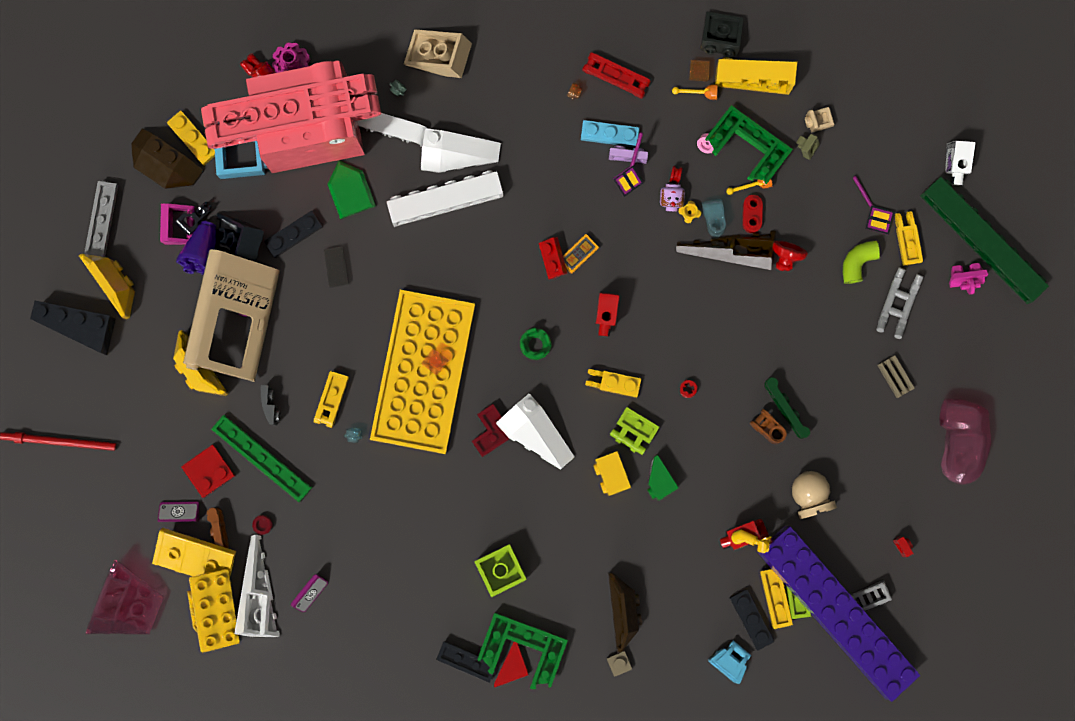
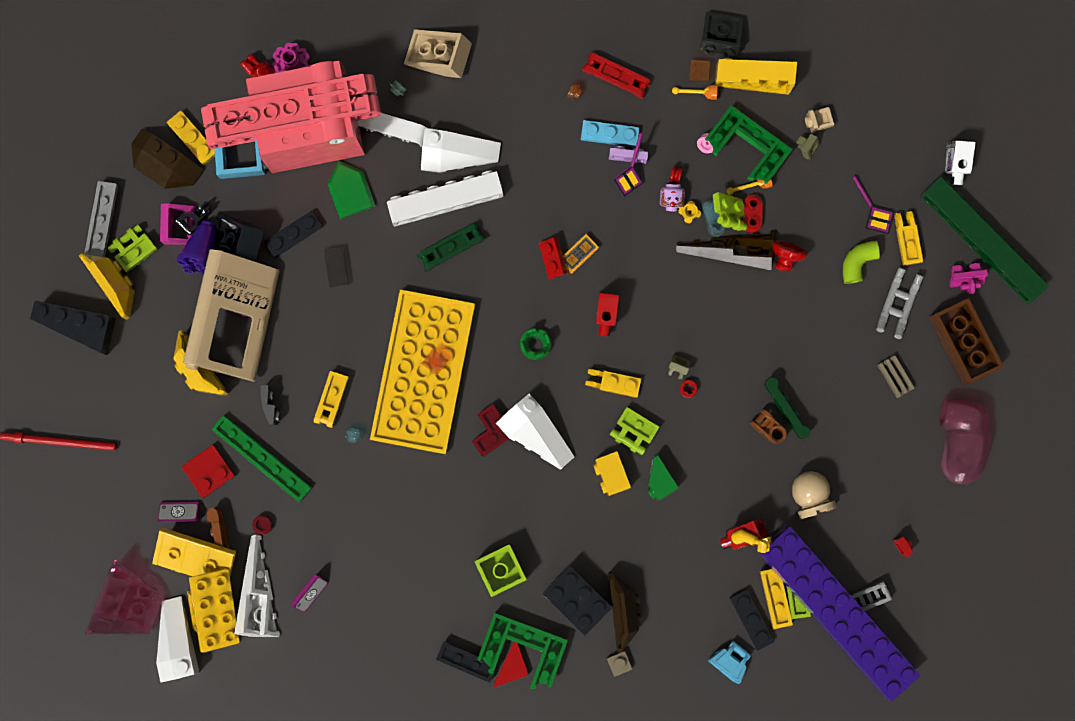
none -> lime plate [108,224,158,273]
none -> white wedge [156,596,199,682]
none -> dark green plate [417,223,486,272]
none -> black brick [543,566,612,636]
none -> olive tile [668,354,691,379]
none -> lime plate [713,192,747,231]
none -> reddish brown brick [929,298,1004,386]

